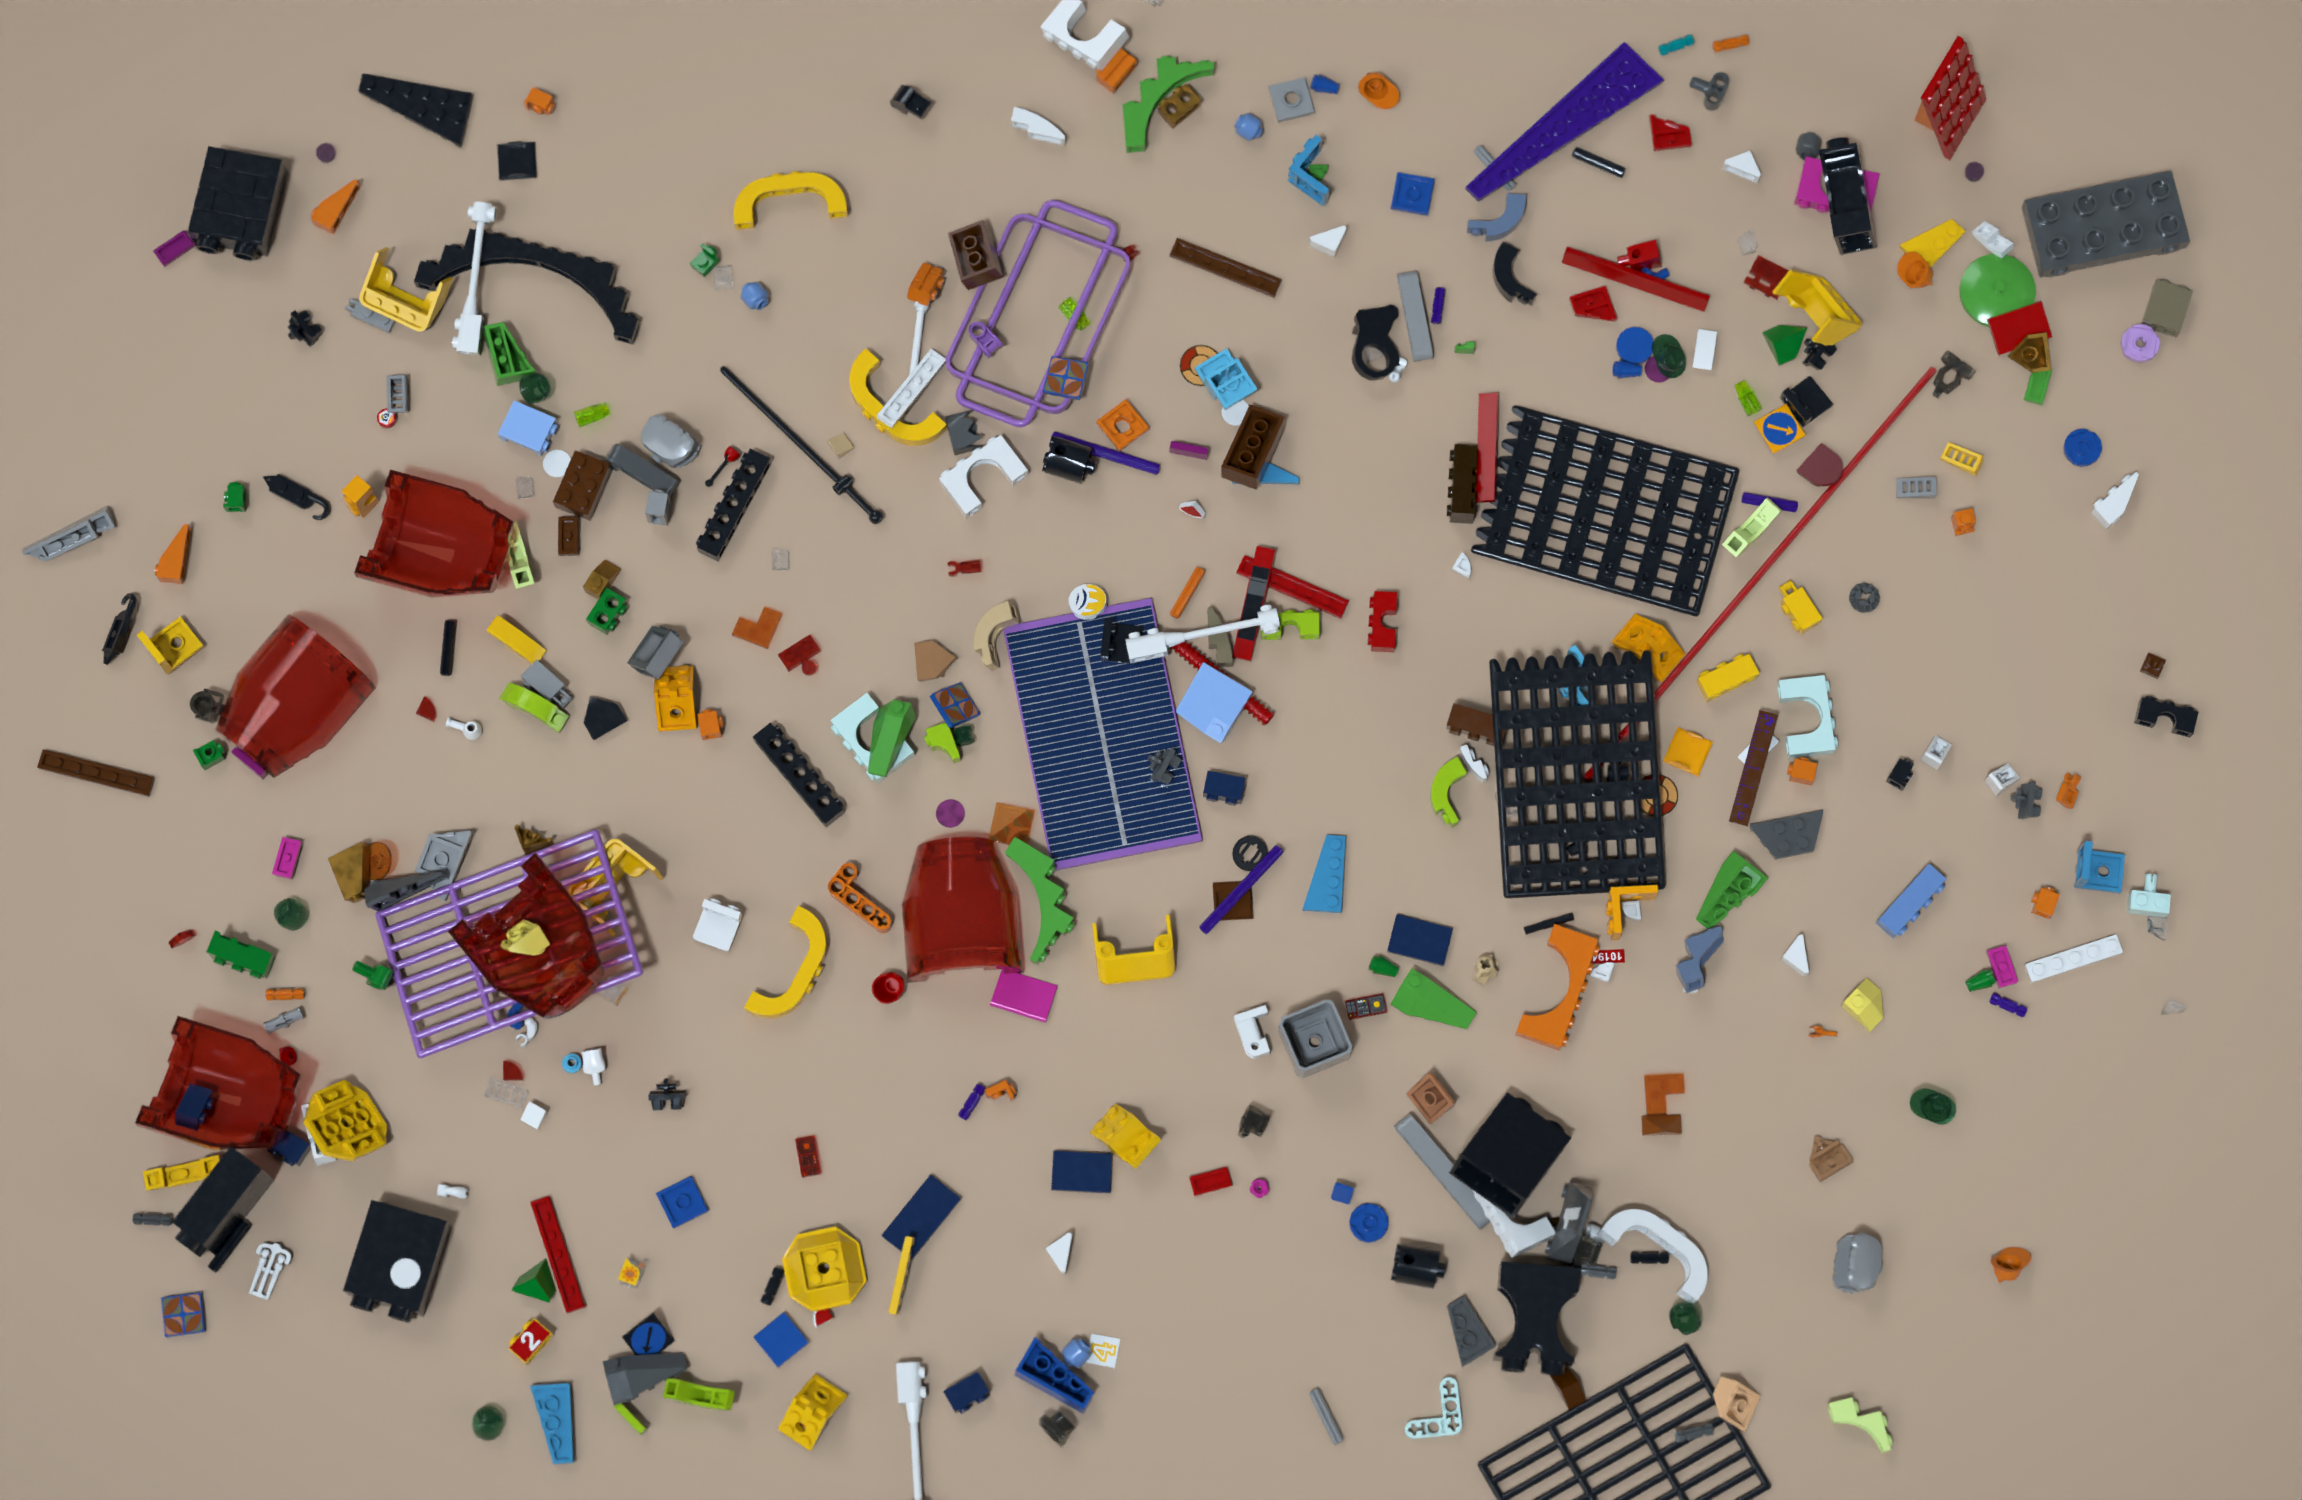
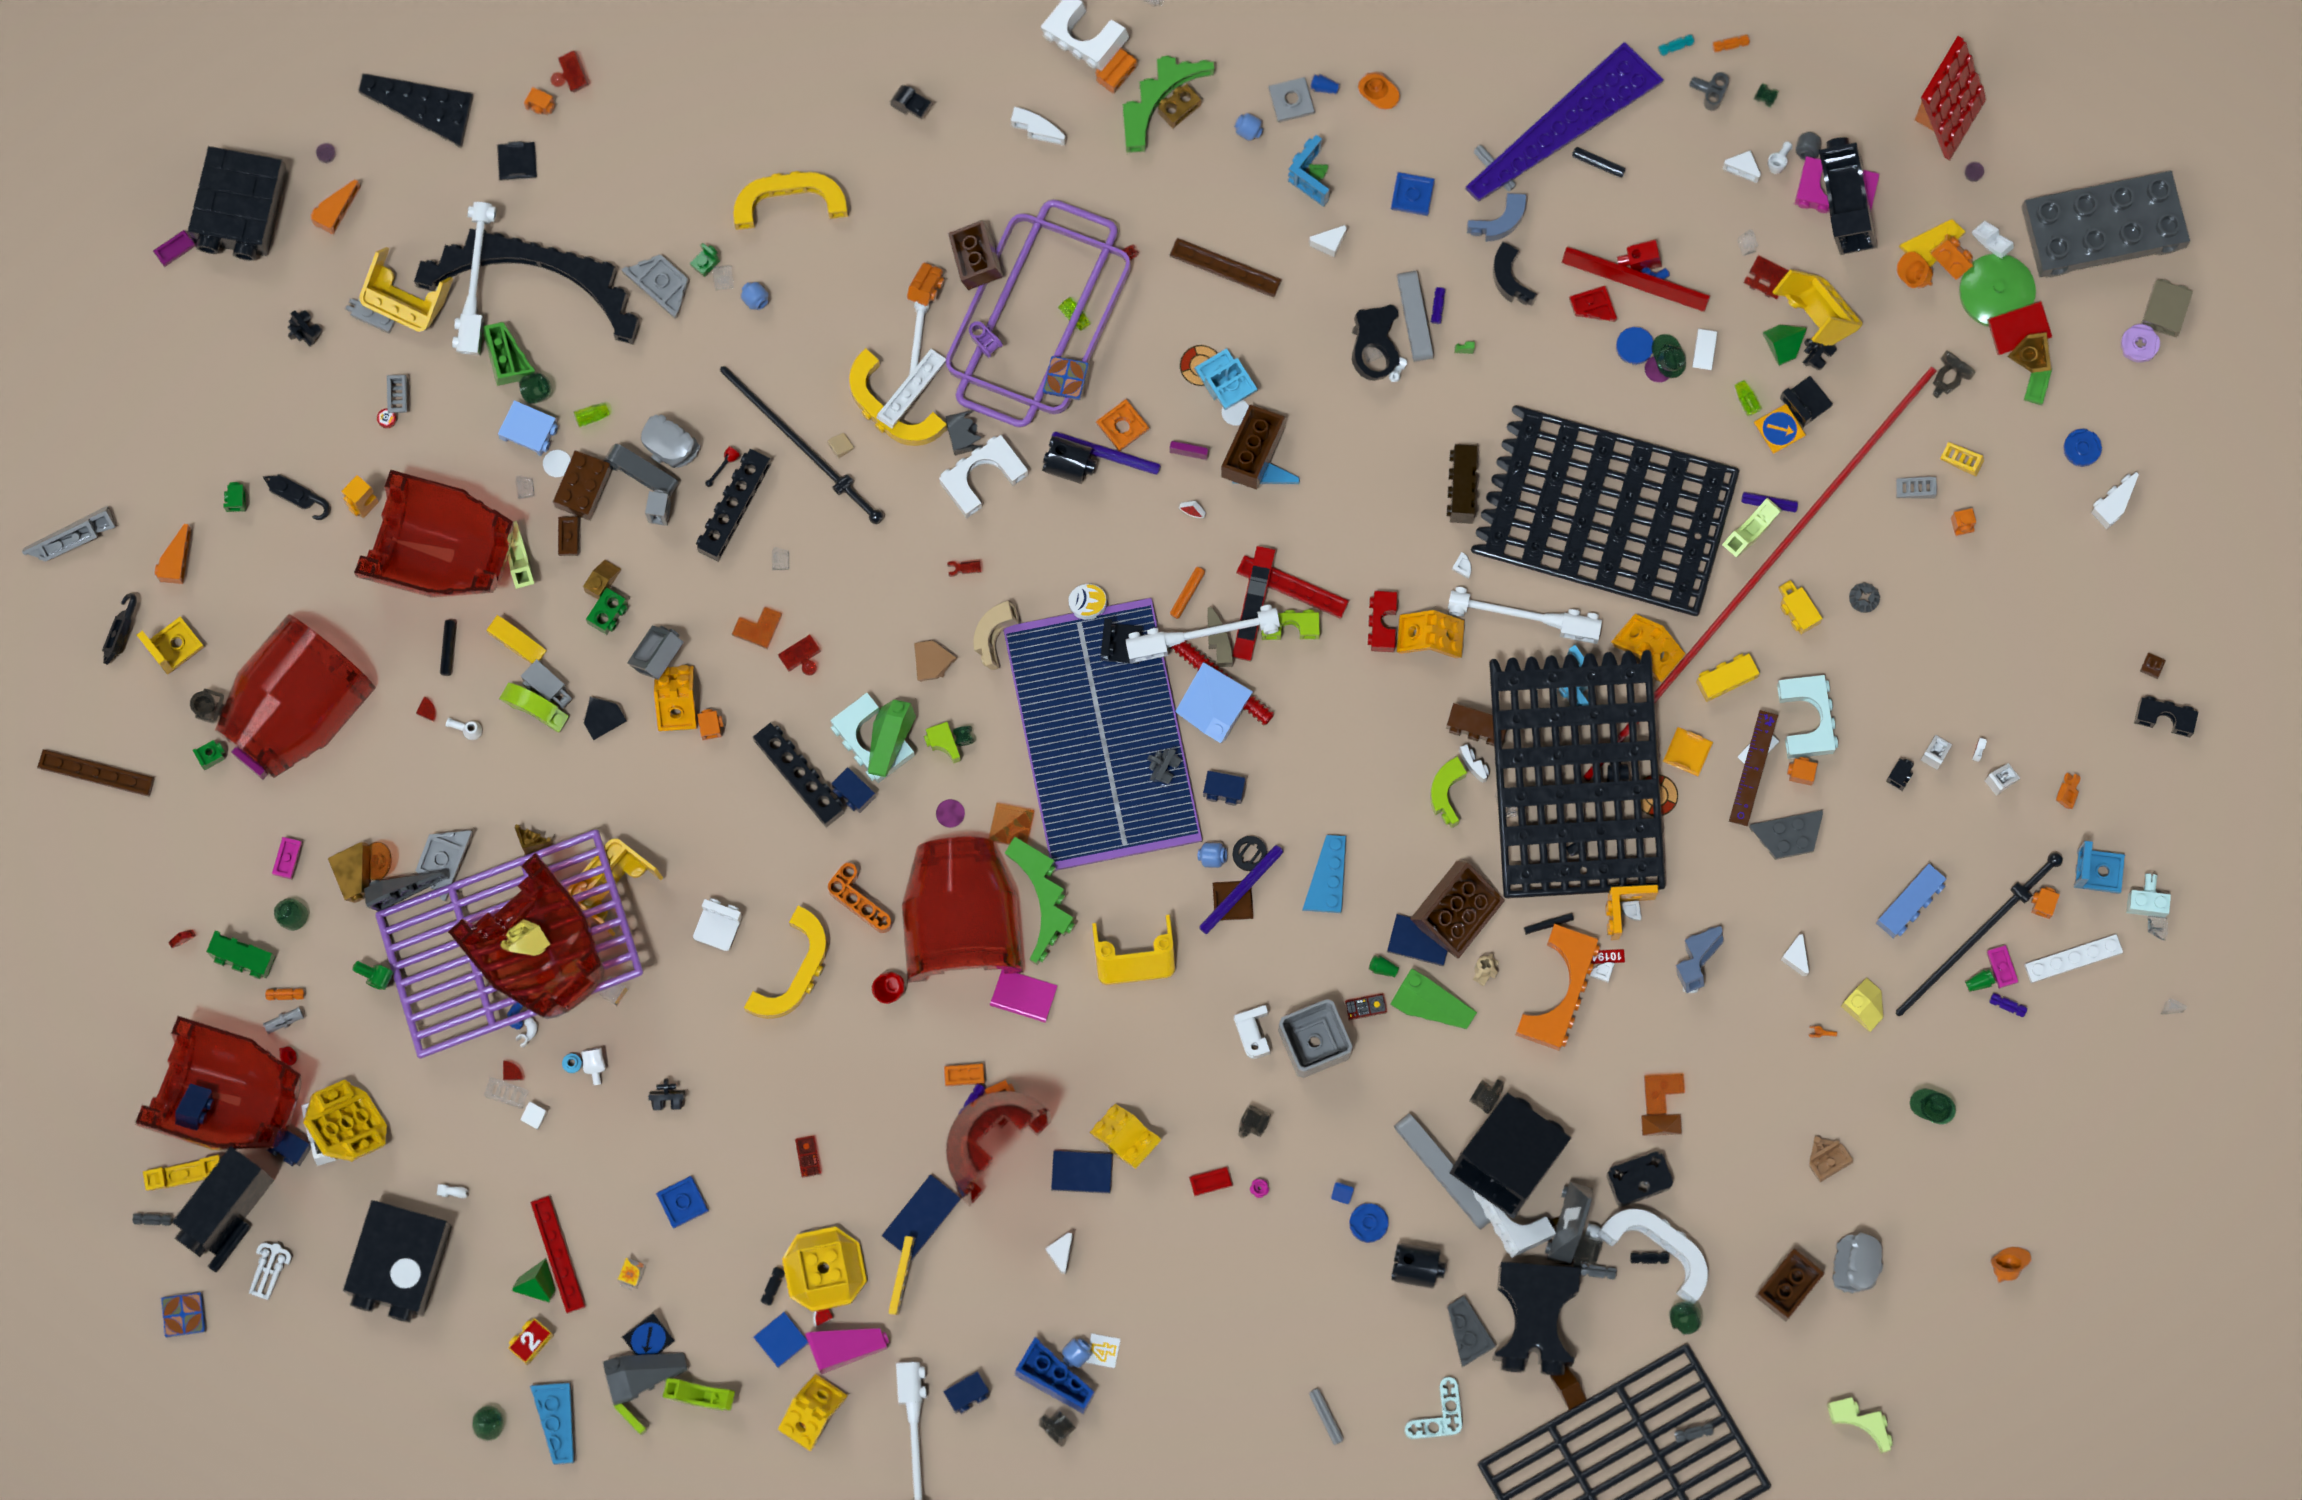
tile [930,682,980,729] -> none
nougat slope [1407,1072,1455,1124] -> none
red tile [1475,392,1499,503] -> none
blue cone [1612,360,1642,379] -> none
red wing [1649,114,1692,151] -> none
bright green wedge [1696,850,1768,929] -> none
light nougat slope [1713,1377,1761,1432] -> none
dark red tile [1797,443,1843,487] -> none
dark grey hips [2010,782,2043,820] -> none
none -> clear red plate [550,50,590,93]
none -> light grey wing [622,254,688,318]
none -> dark pink slope [805,1328,889,1375]
none -> dark blue brick [831,767,876,813]
none -> orange plate [944,1064,984,1087]
none -> clear red windscreen [946,1091,1051,1207]
none -> medium blue head [1197,843,1227,868]
none -> light orange bracket [1397,610,1464,658]
none -> reddish brown slope [1410,861,1505,959]
none -> white bar [1448,587,1602,644]
none -> clear smoke piece [1469,1079,1504,1114]
none -> black axle [1607,1151,1673,1207]
none -> clear green wheel [1754,83,1779,108]
none -> reddish brown brick [1755,1249,1825,1321]
none -> white bar [1768,142,1793,174]
none -> black bar [1896,852,2063,1016]
none -> orange bracket [1931,234,1973,280]
none -> white tile [1972,738,1987,762]

